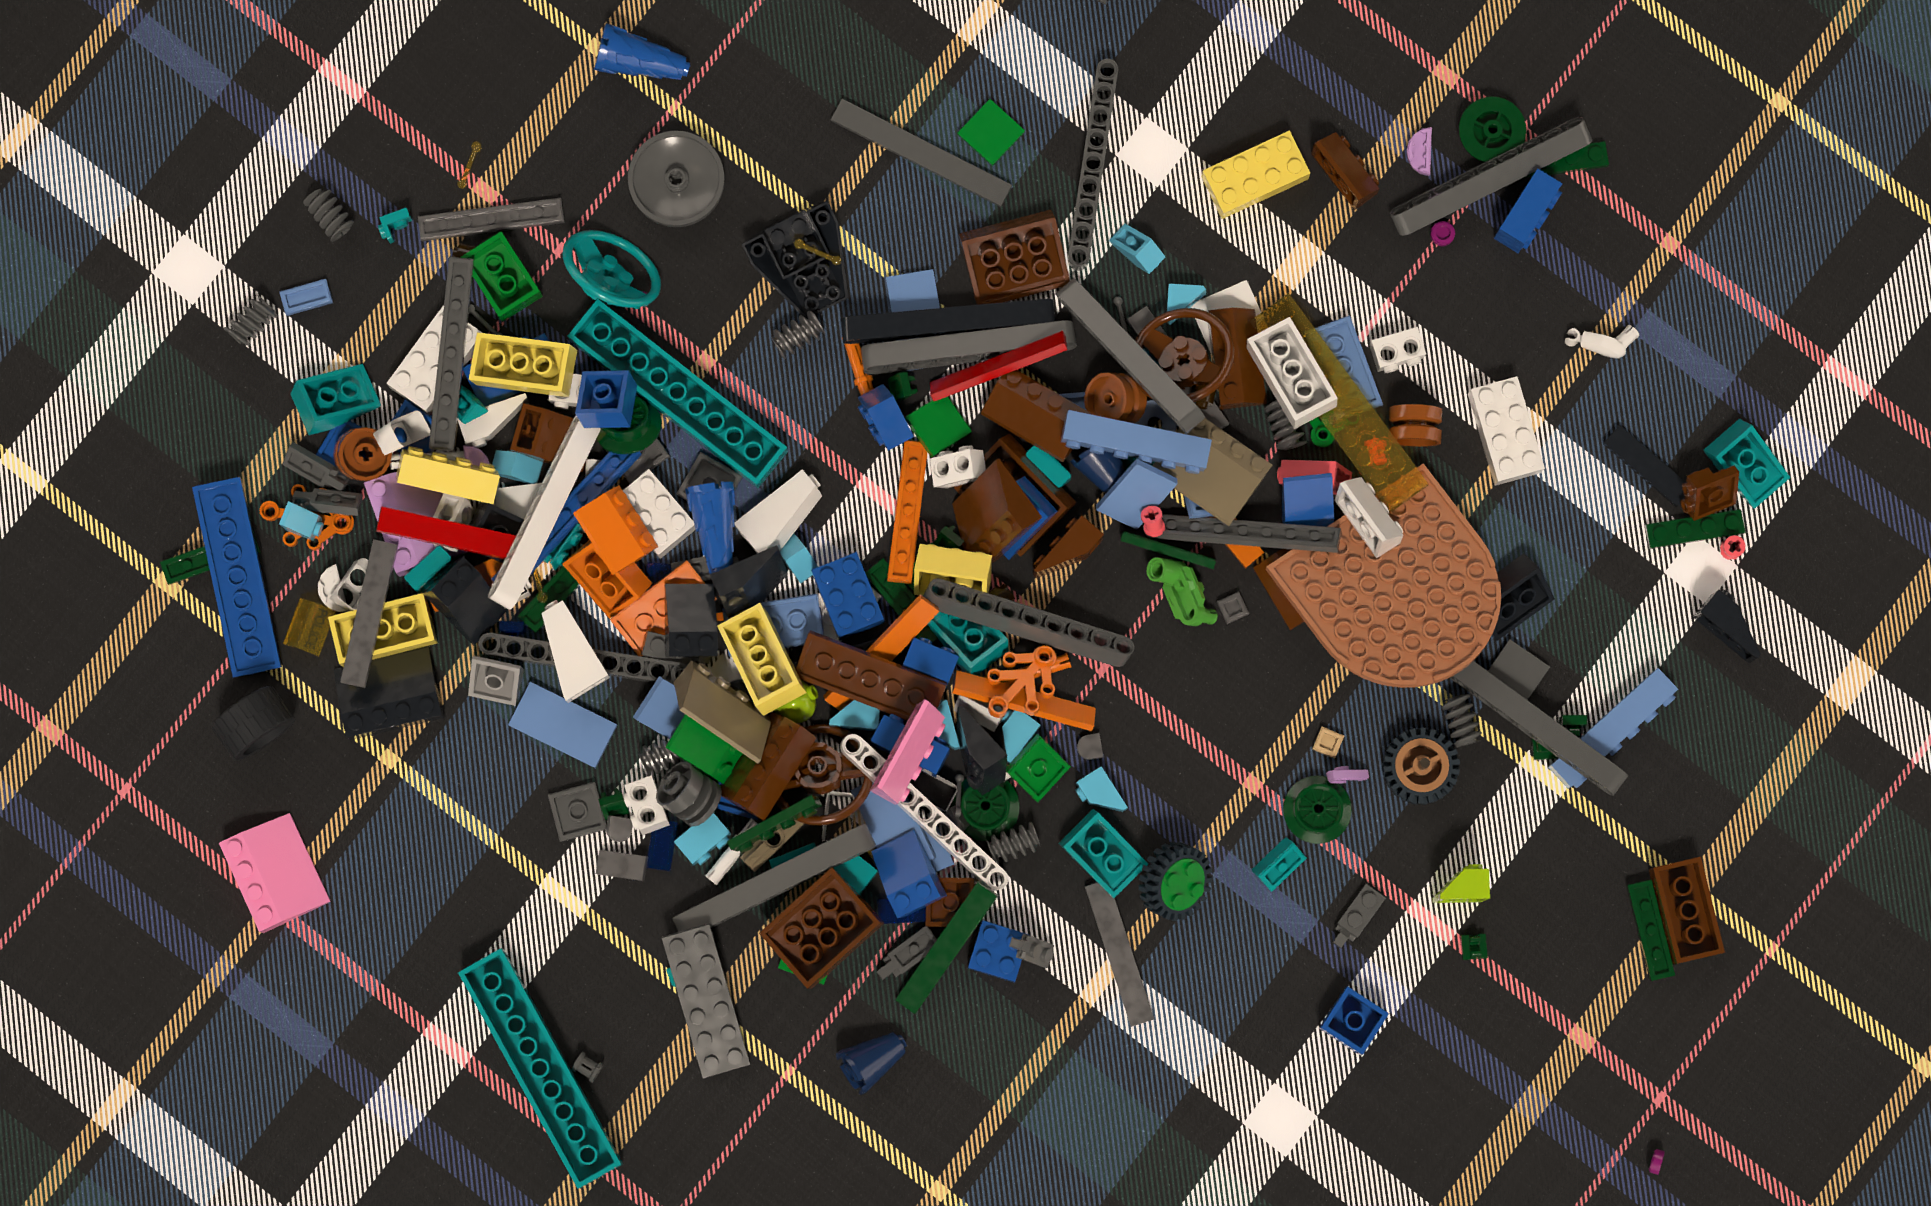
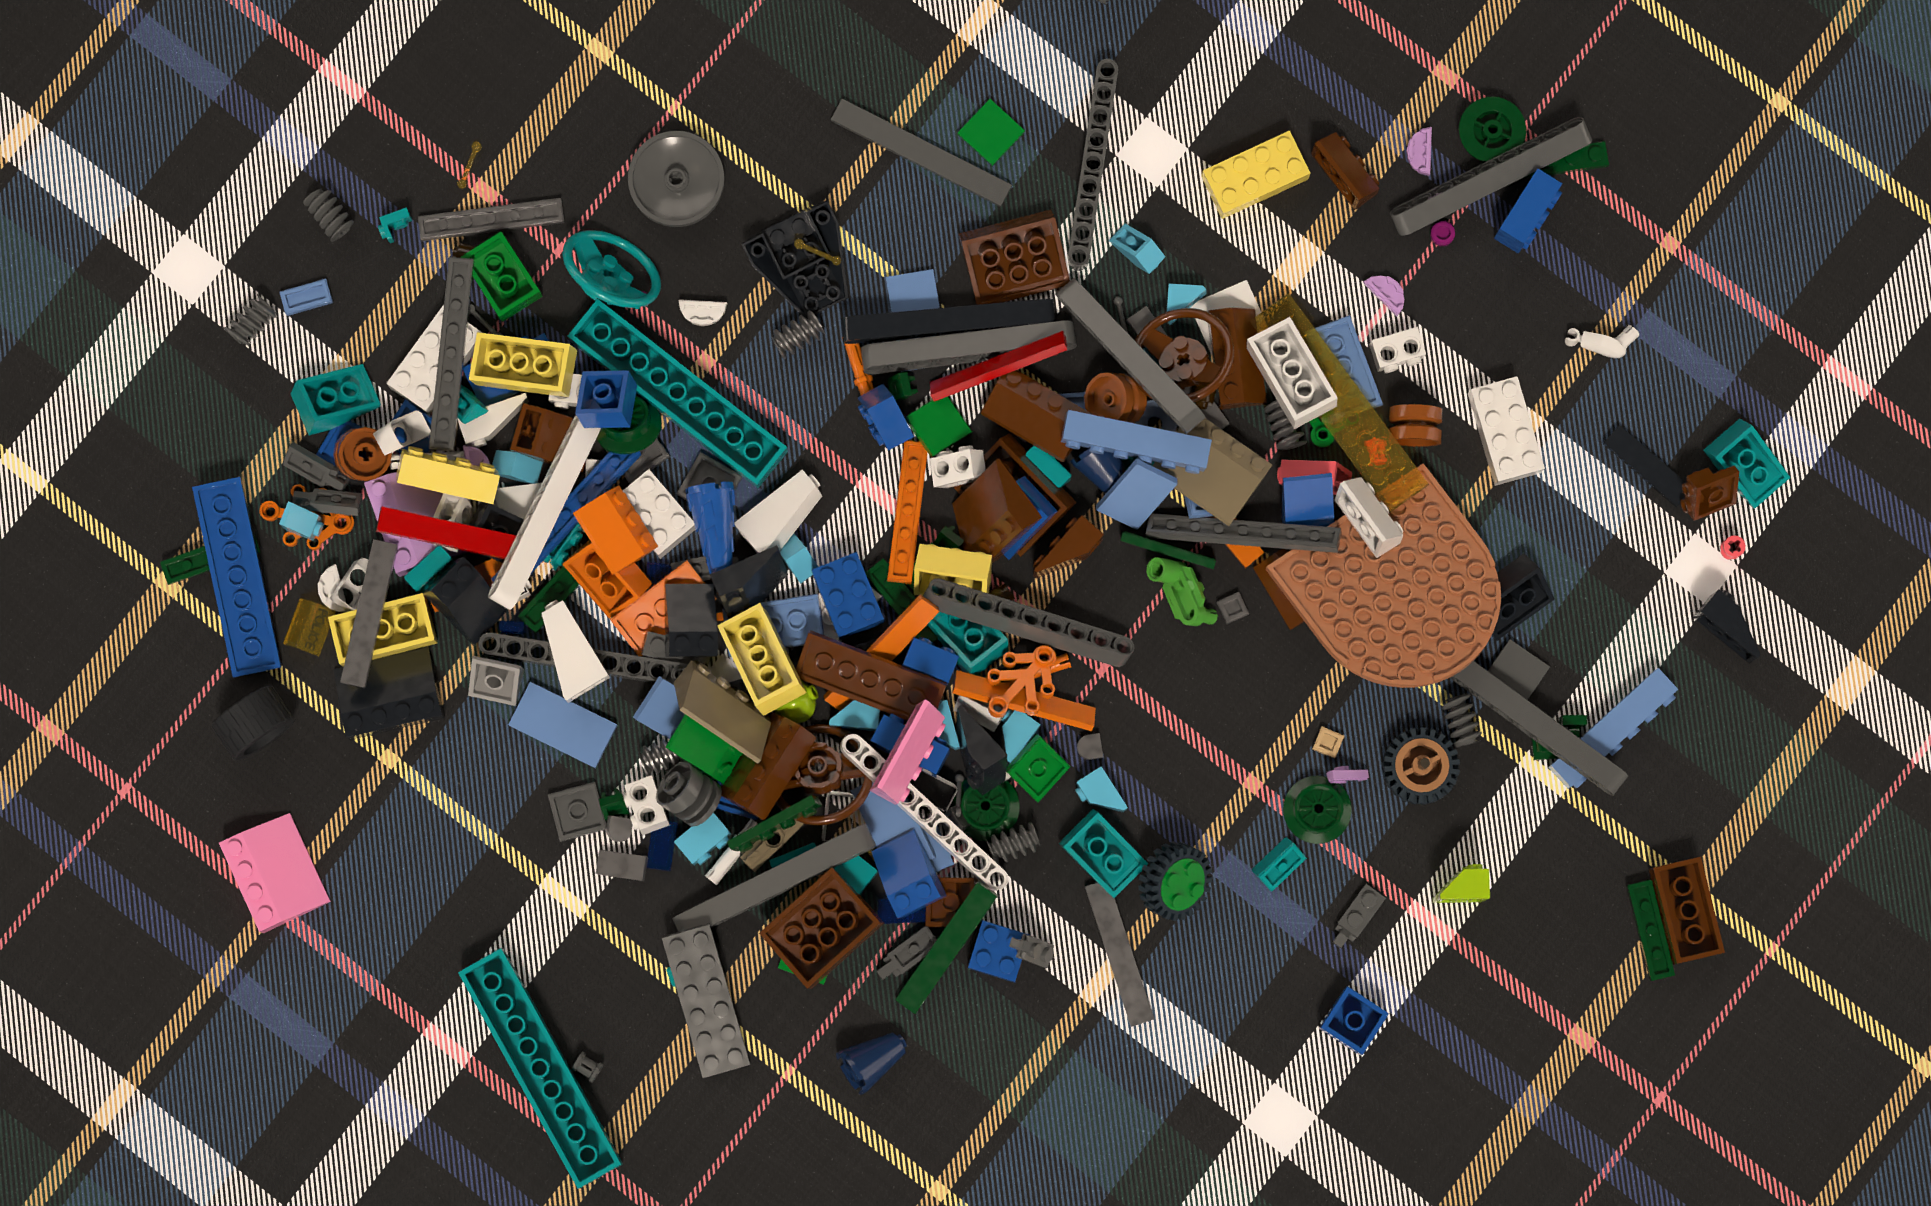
clear yellow hinge [534,568,548,603] -> none
blue cone [594,23,690,80] -> none
coral bush [1141,506,1165,537] -> none
dark green tile [1460,934,1488,960] -> none
dark green plate [1644,509,1746,549] -> none
magenta tile [1649,1149,1665,1175] -> none
none -> white plate [679,300,727,326]
none -> lavender plate [1363,276,1404,317]

